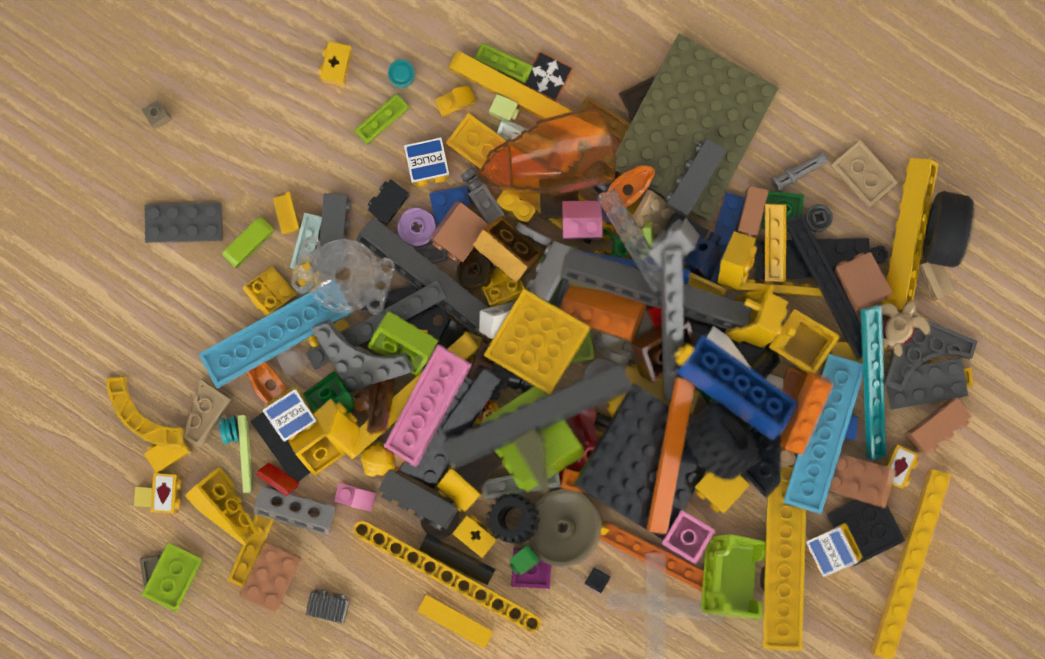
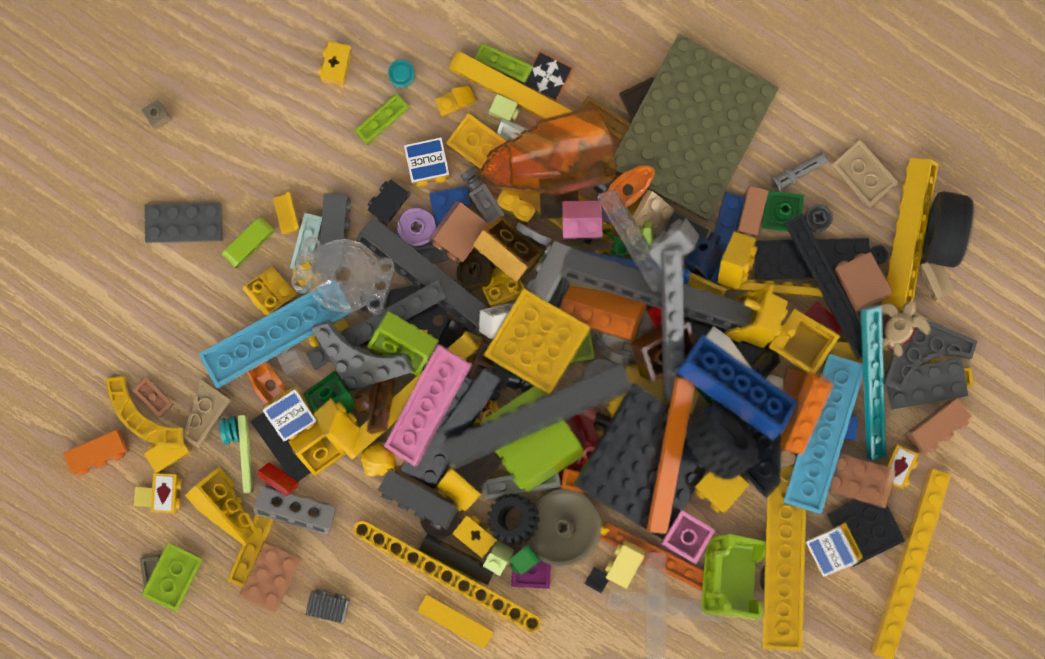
bright pink slope [334,483,376,512] -> none
olive slope [513,428,548,494] -> none
dark grey brick [665,138,727,218] -> none
yellow plate [674,345,694,366] -> none
yellow plate [765,204,786,282] -> none
none -> orange brick [63,430,129,476]
none -> nougat plate [132,377,174,418]
none -> yellowish green brick [483,541,514,576]
none -> light yellow brick [605,540,646,589]
none -> red plate [804,301,841,335]

